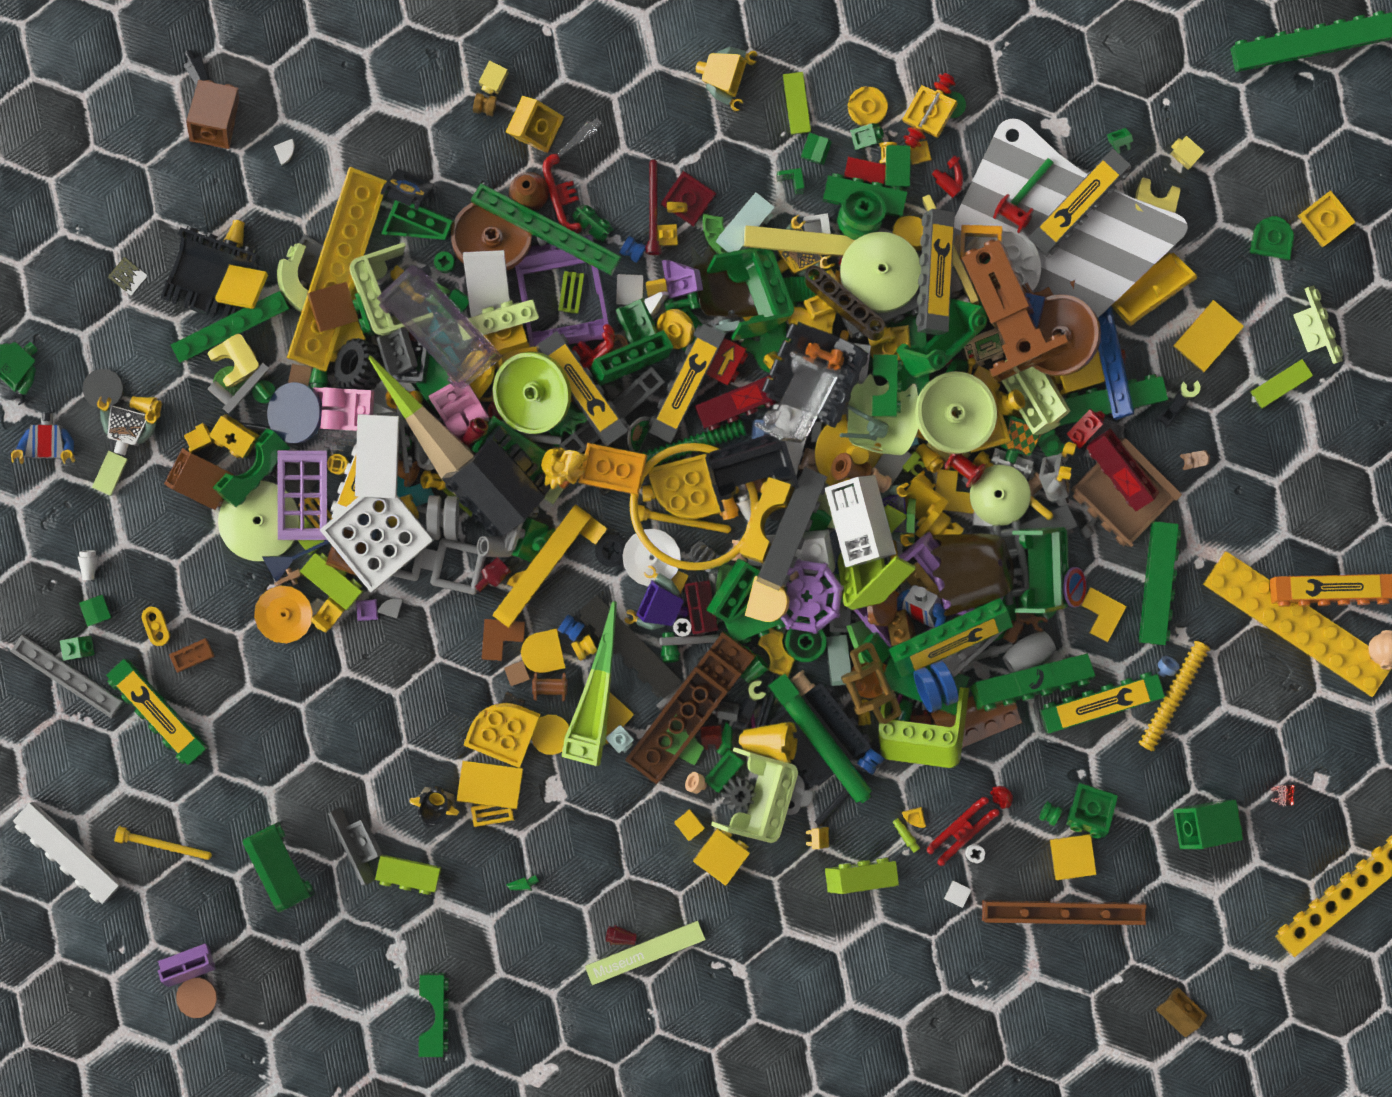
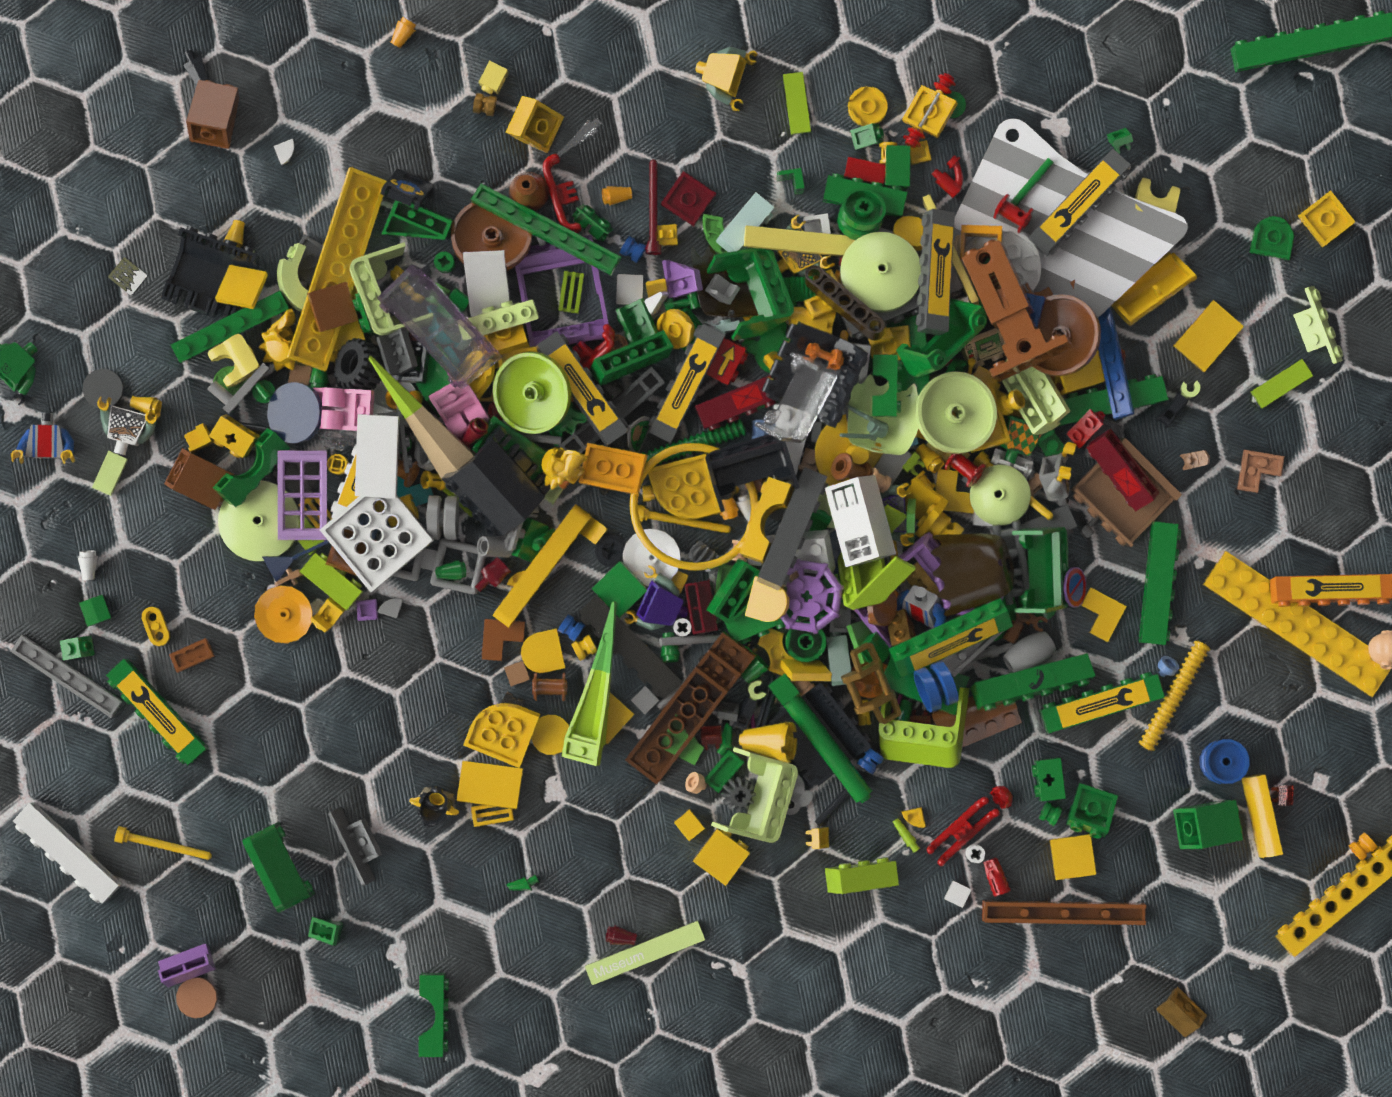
lime brick [375,854,442,895] -> none
light aqua bracket [606,725,634,753] -> none
yellow tile [667,202,688,213] -> none
green piece [801,132,832,166] -> none
light yellow brick [1170,136,1204,170] -> none
none -> yellow head [259,309,296,371]
none -> green slope [308,917,343,946]
none -> light orange cone [391,17,416,48]
none -> green cone [435,560,466,580]
none -> green tile [592,561,648,618]
none -> light orange cone [602,186,632,206]
none -> light grey tile [631,686,659,714]
none -> light grey panel [705,274,740,305]
none -> yellow tile [780,659,832,681]
none -> red hinge [983,858,1011,897]
none -> green brick [1032,757,1066,802]
none -> blue wheel [1200,739,1250,784]
none -> nougat tile [1237,450,1285,493]
none -> yellow brick [1241,774,1283,858]
none -> light orange wheel [1349,833,1378,861]

